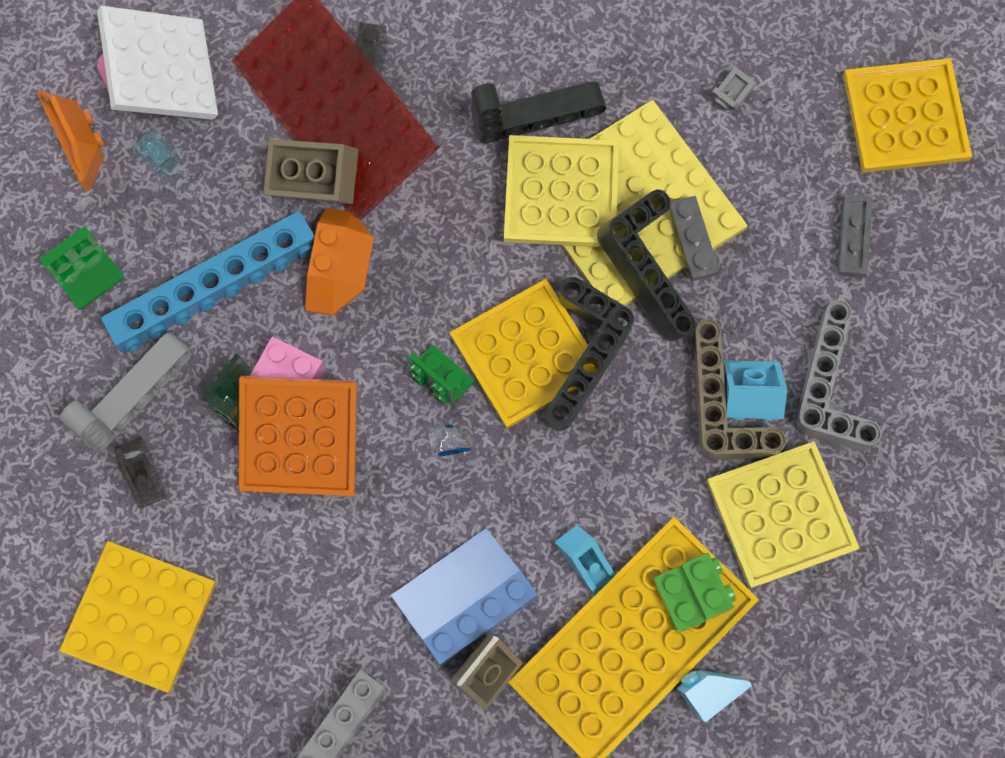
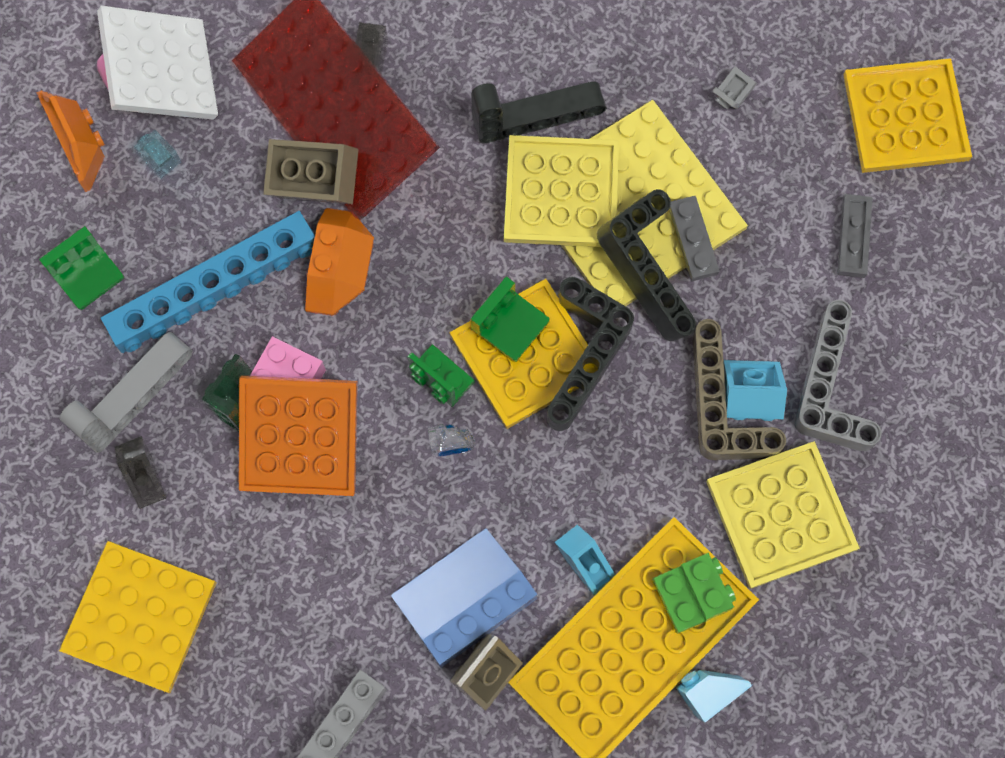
none -> green bracket [470,276,550,362]

